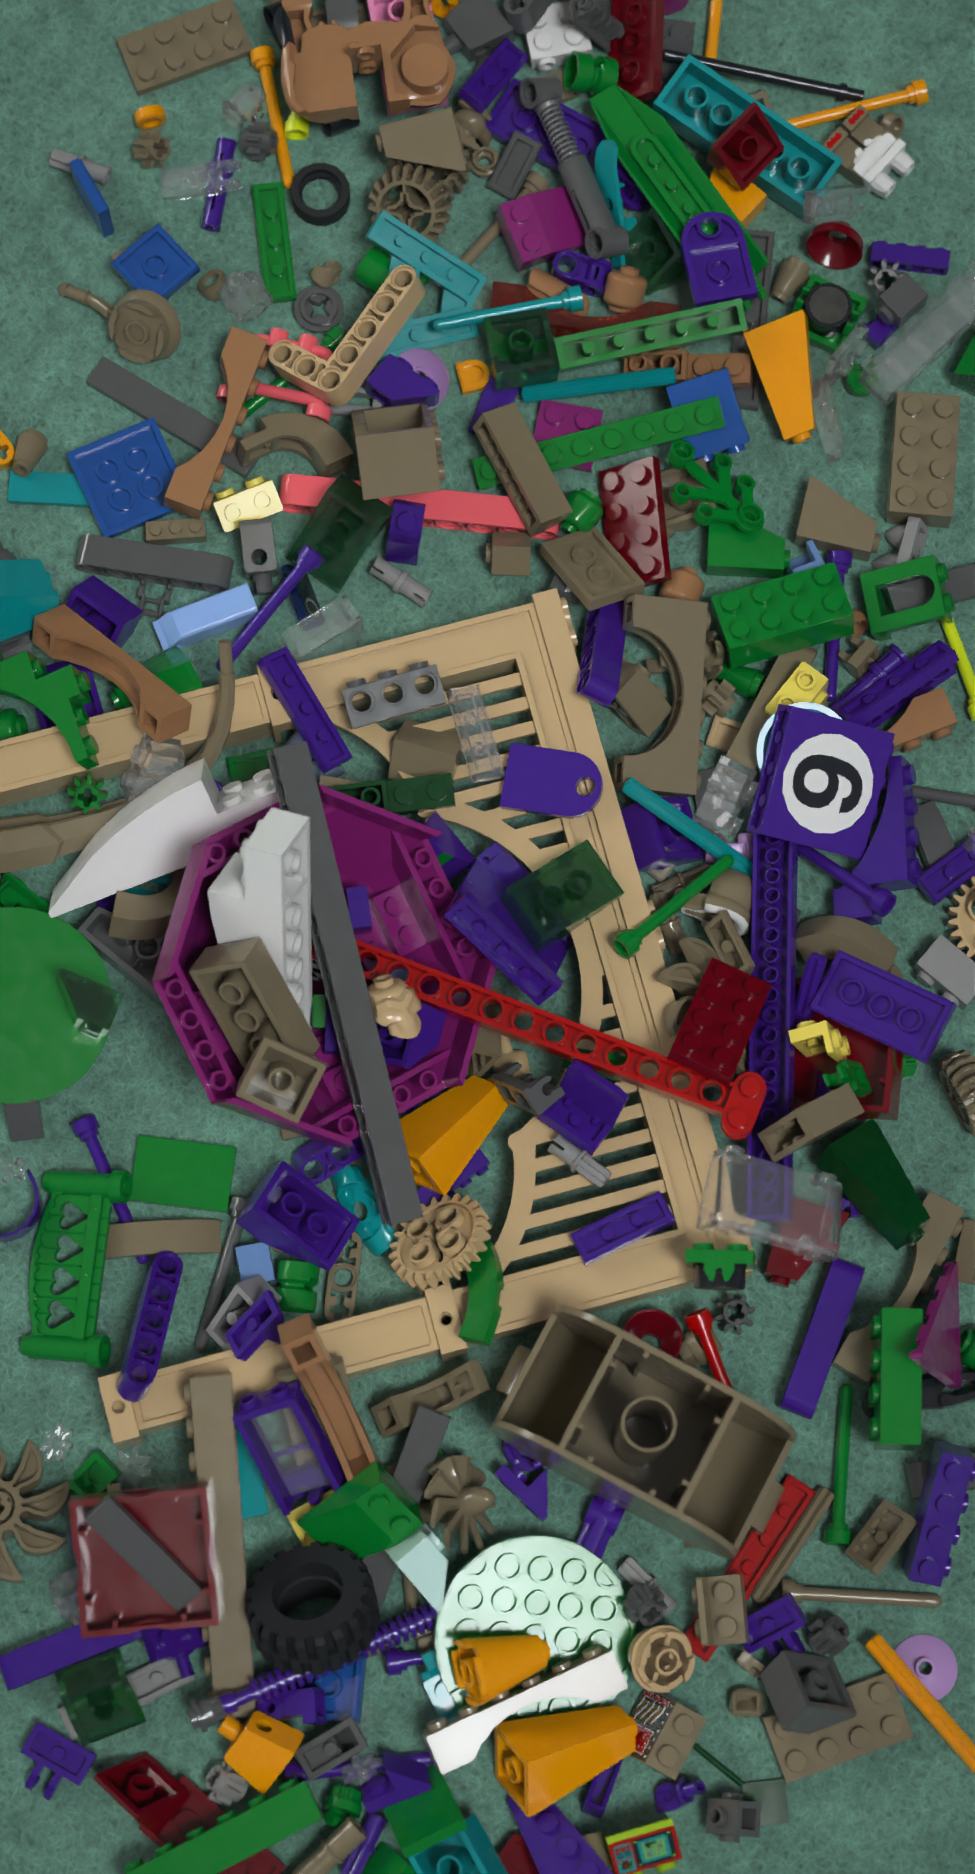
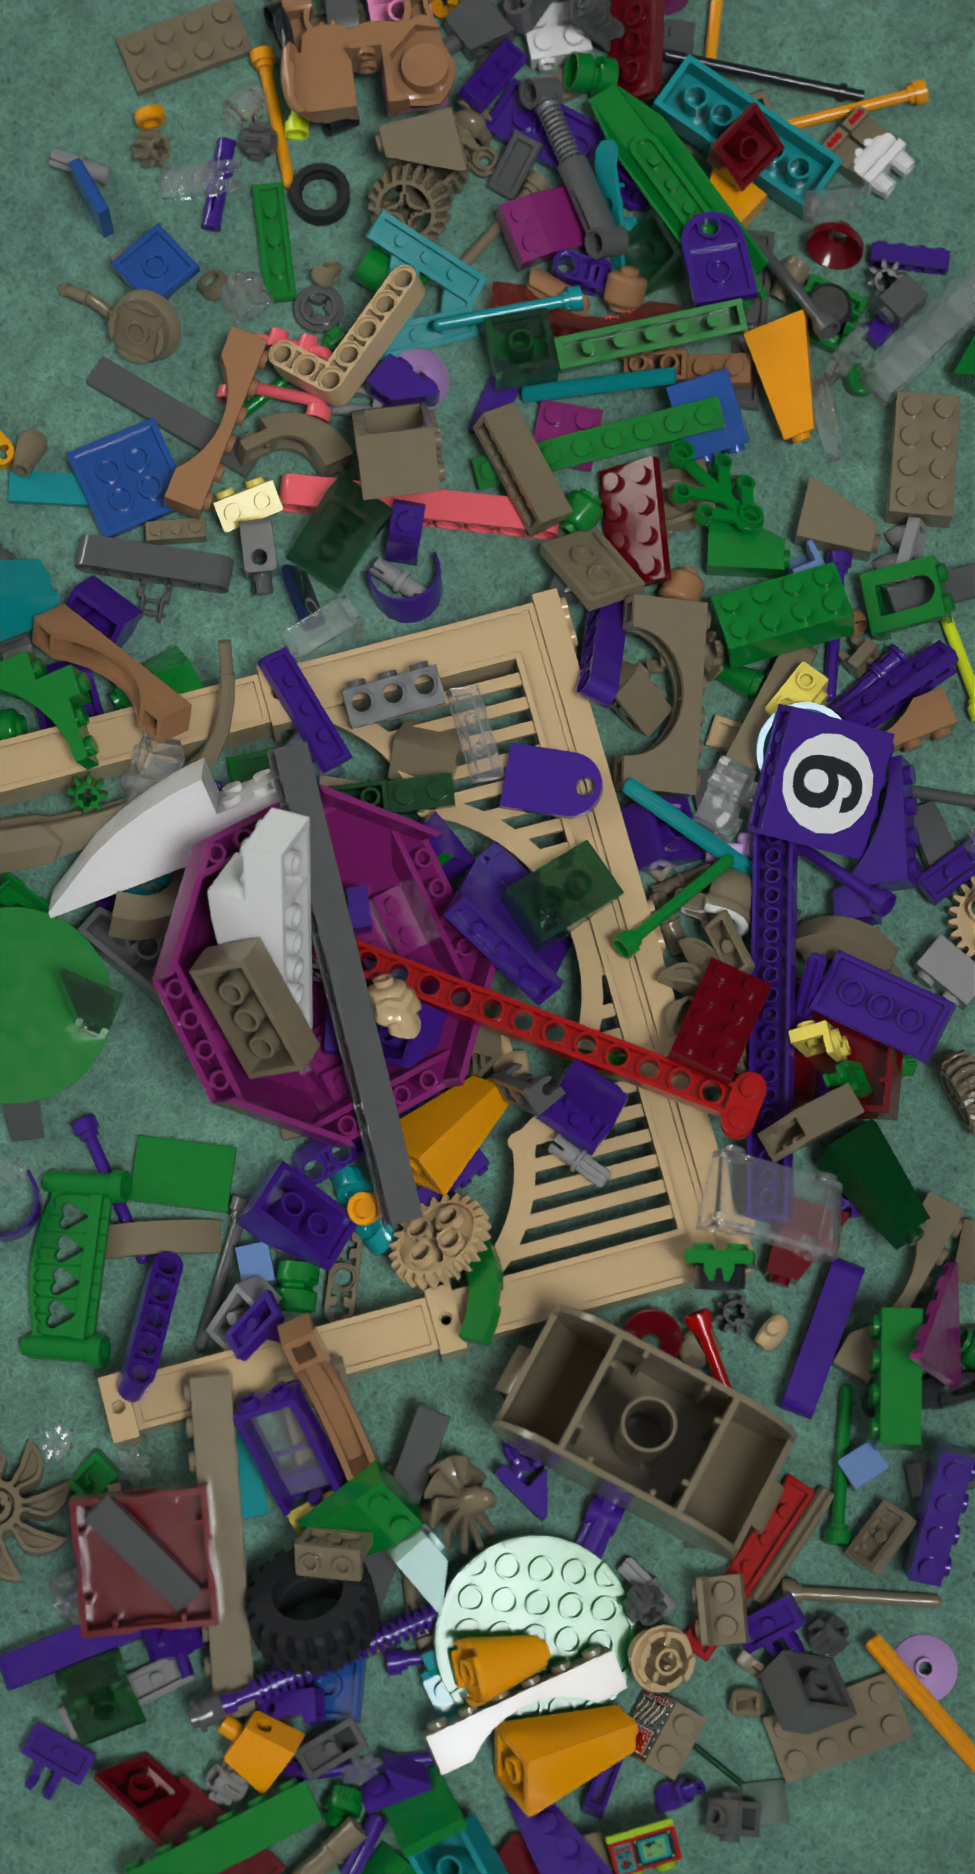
light blue piece [152,583,258,651] -> none
dark purple piece [216,544,325,671] -> none
dark tan slope [236,1035,327,1124] -> none
green tile [312,994,326,1030] -> none
dark tan arch [370,1359,491,1439] -> none
light orange tile [455,359,490,396] -> none
dark tan brick [485,532,531,576] -> none
dark purple tile [570,1191,675,1266] -> none
dark tan gear [702,679,738,718] -> none
dark tan hinge [878,113,904,138] -> none
none -> dark tan bracket [294,1526,373,1582]
none -> light orange tile [347,1192,380,1225]
none -> dark purple piece [365,552,443,623]
none -> dark grey piece [747,230,841,341]
none -> tan piece [755,1313,789,1352]
none -> medium blue panel [838,1441,889,1492]

